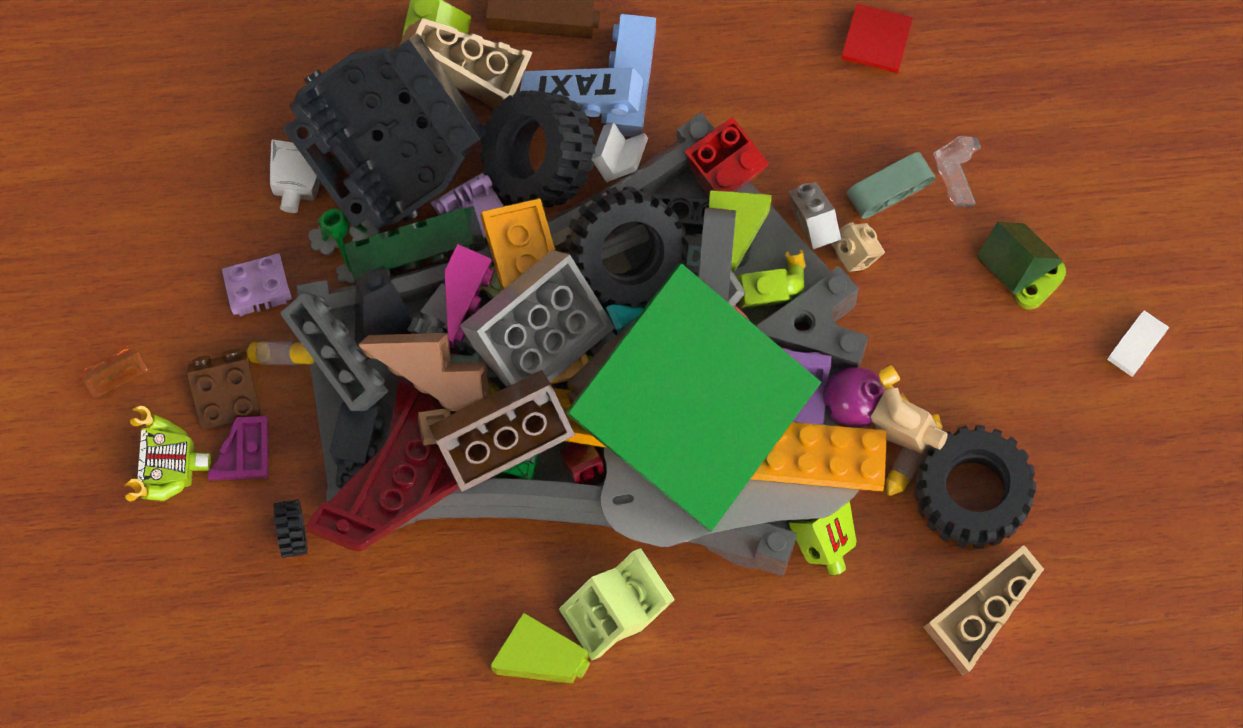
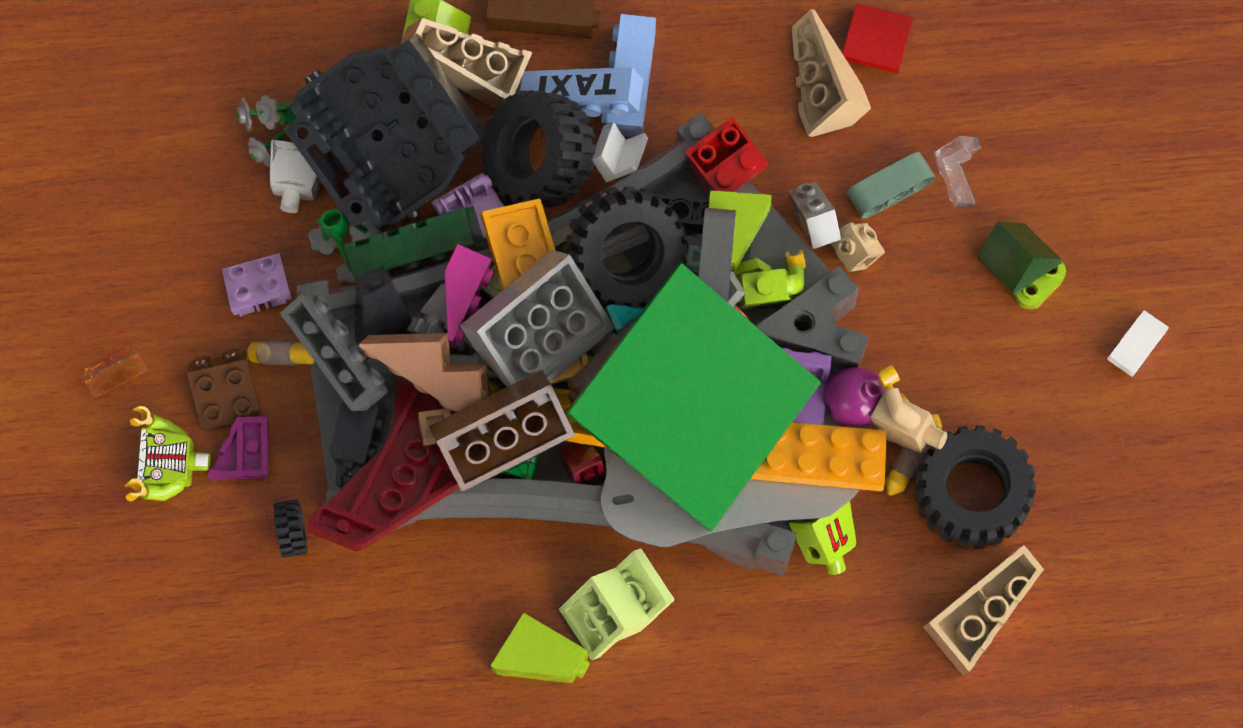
none -> light grey plant [236,95,297,167]
none -> lime tile [733,257,772,277]
none -> tan wedge [792,9,871,137]

